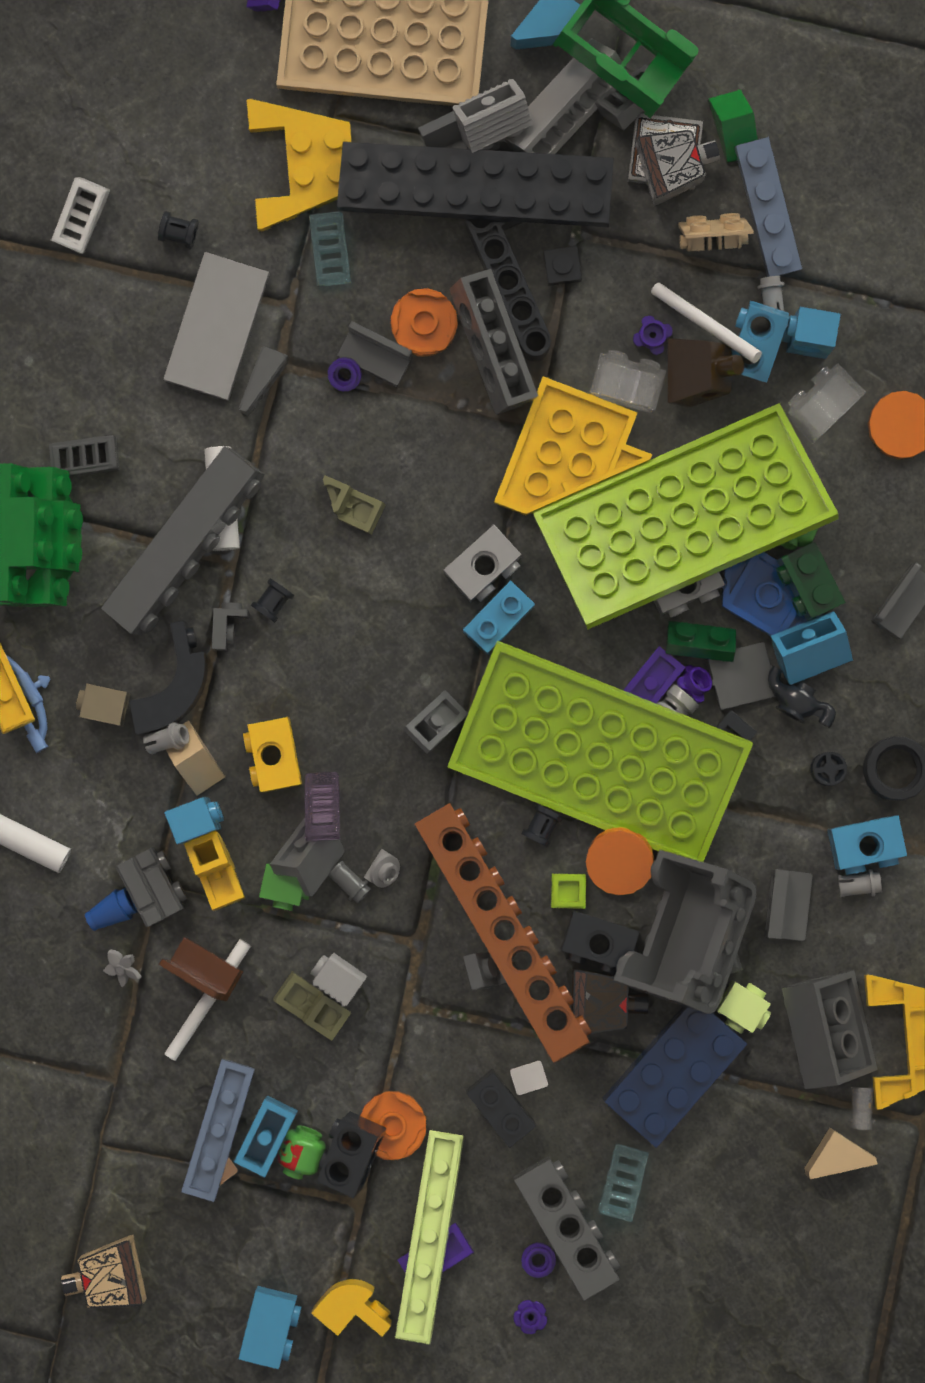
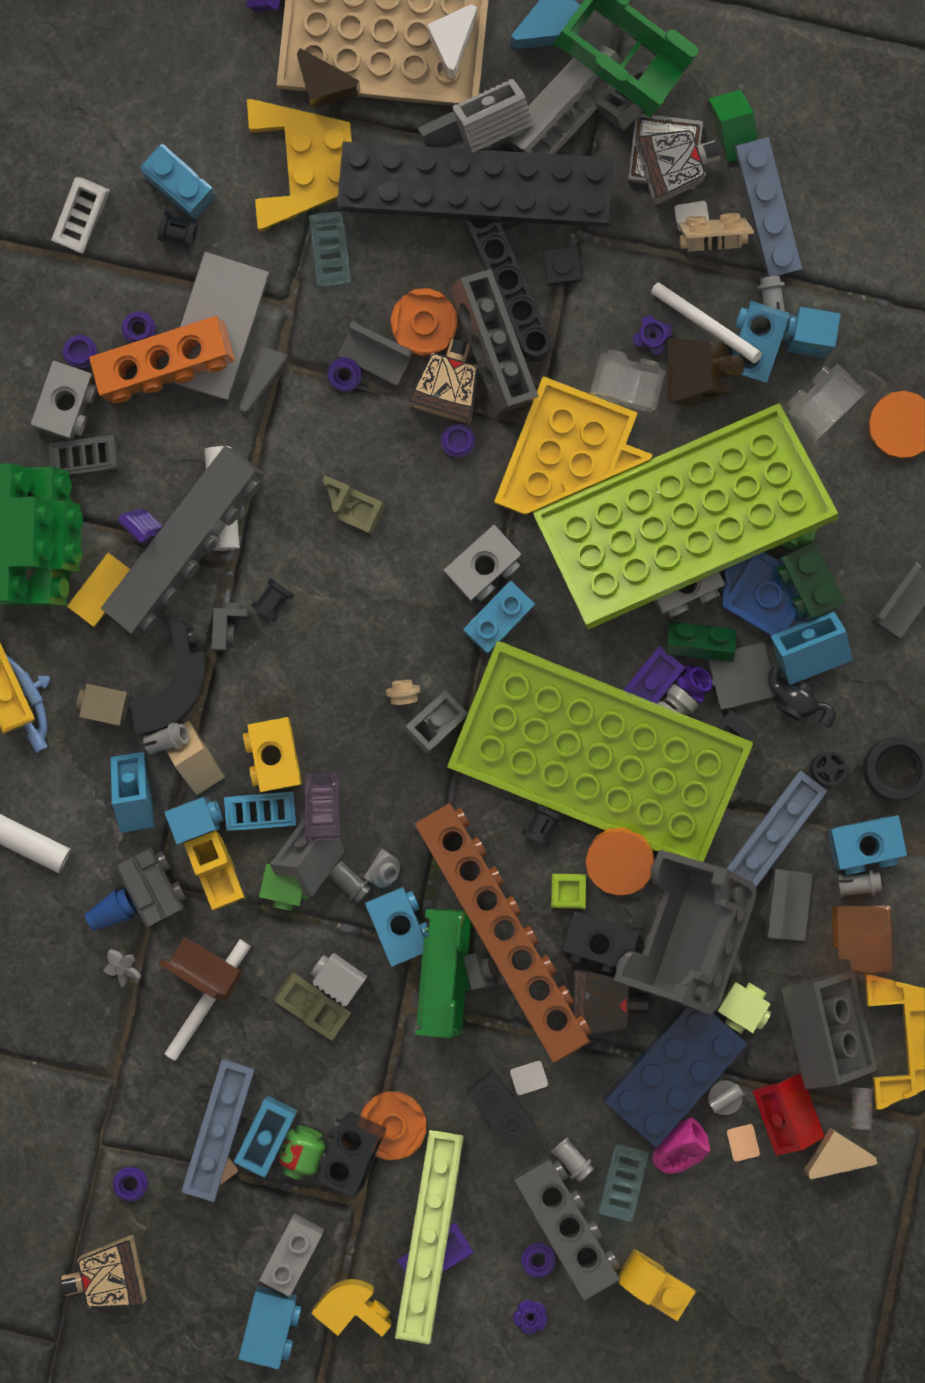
none -> light grey brick [31,360,98,441]
none -> dark purple plate [63,335,97,369]
none -> yellow tile [67,553,130,628]
none -> orange brick [89,316,235,404]
none -> dark azure slope [110,752,154,833]
none -> dark purple plate [113,1166,148,1202]
none -> dark purple slope [118,509,163,548]
none -> dark purple plate [122,311,156,343]
none -> dark azure brick [140,144,216,219]
none -> dark azure slope [224,792,296,831]
none -> light grey brick [259,1213,324,1297]
none -> dark brown slope [297,48,361,108]
none -> dark azure brick [365,887,429,967]
none -> tan plate [386,680,420,705]
none -> torso [408,339,478,425]
none -> green piece [415,908,472,1039]
none -> white slope [427,5,477,79]
none -> dark purple plate [441,424,475,458]
none -> light grey pin [551,1137,594,1182]
none -> yellow brick [618,1249,696,1321]
none -> dark pink rock [652,1117,711,1174]
none -> white sticker [674,201,709,231]
none -> light grey plate [708,1080,745,1115]
none -> sand blue plate [725,770,827,887]
none -> light nougat sticker [727,1124,760,1162]
none -> red panel [752,1073,824,1156]
none -> clear orange piece [832,906,893,974]

